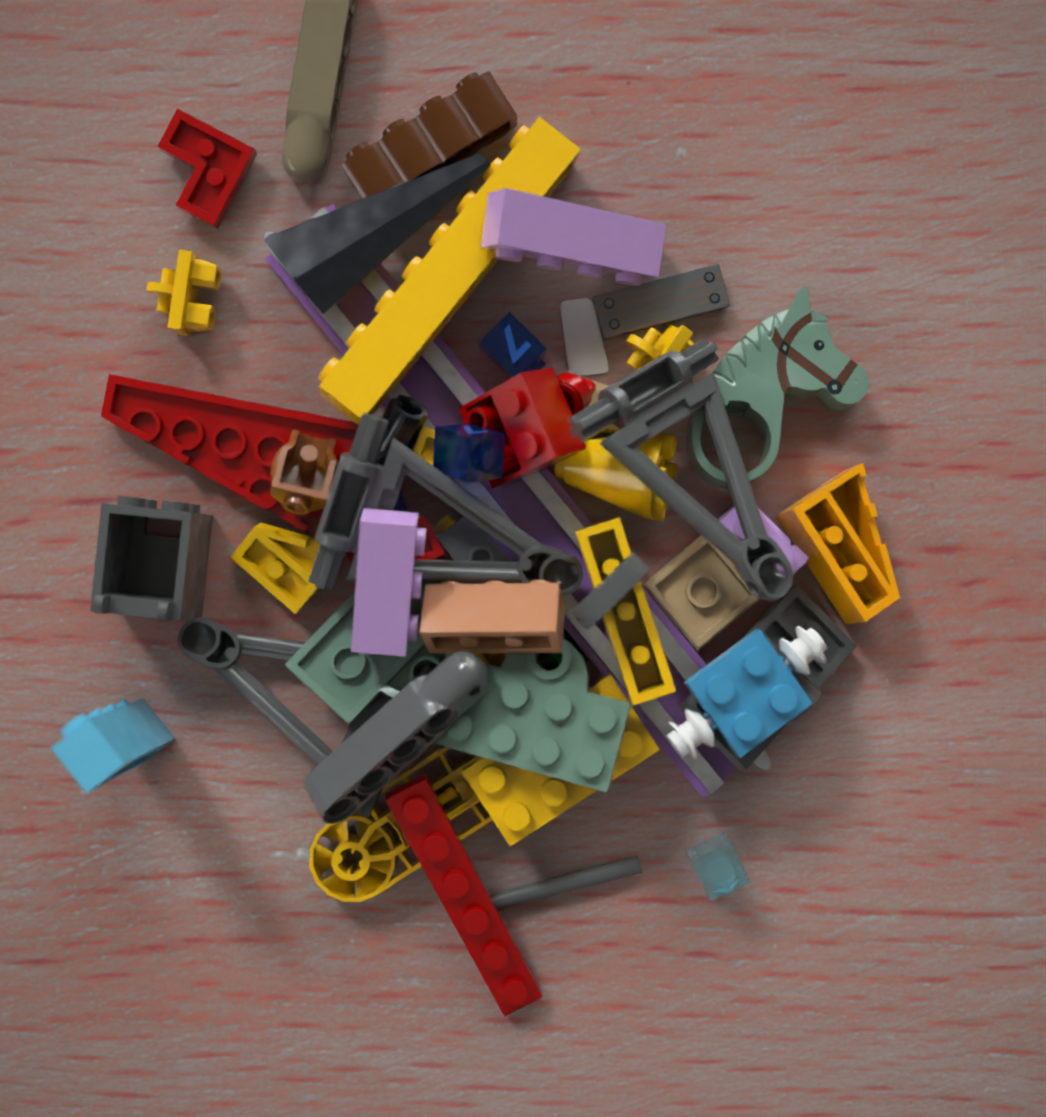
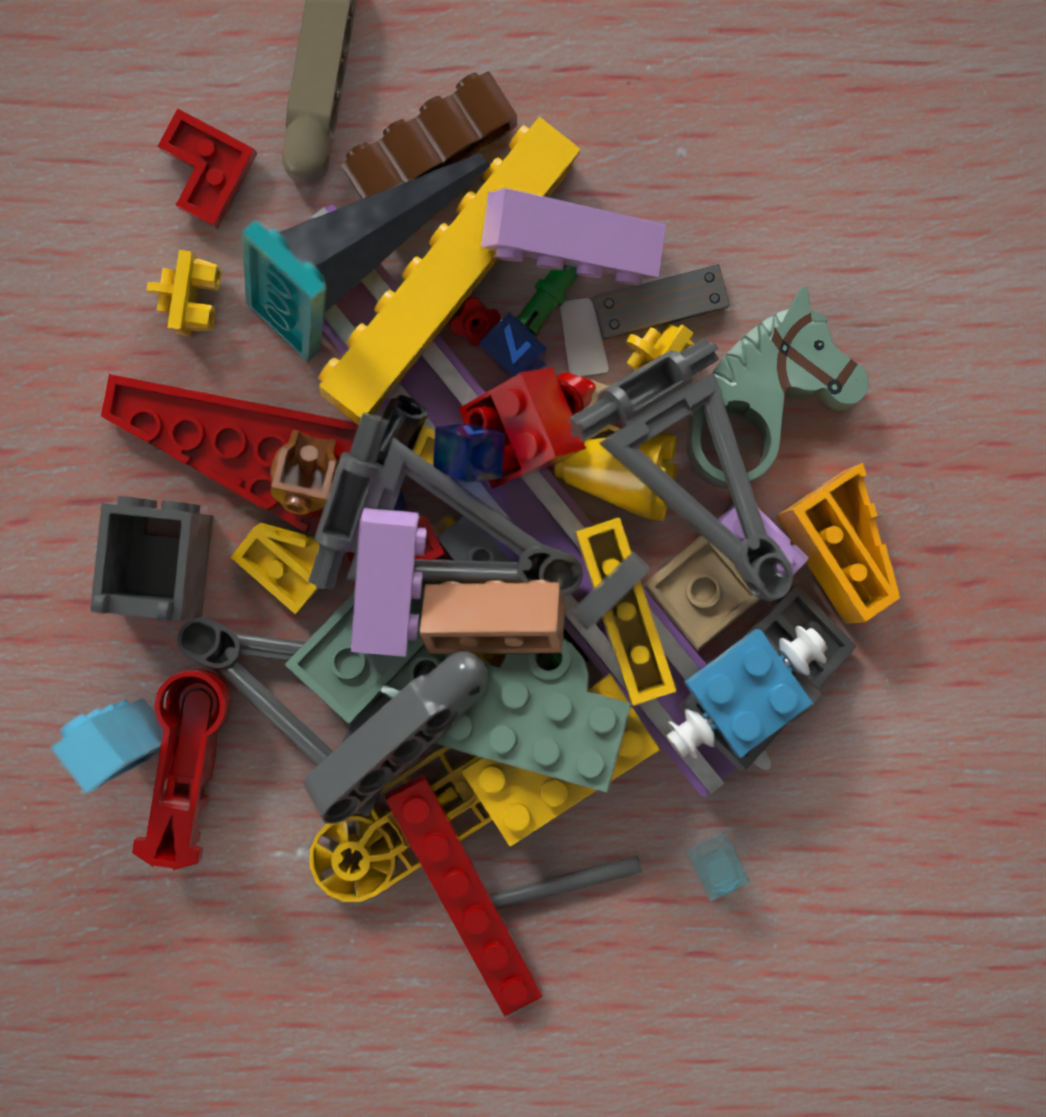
none -> red piece [132,669,231,871]
none -> teal plate [242,220,326,362]
none -> red plate [449,297,501,346]
none -> green pin [514,265,578,336]

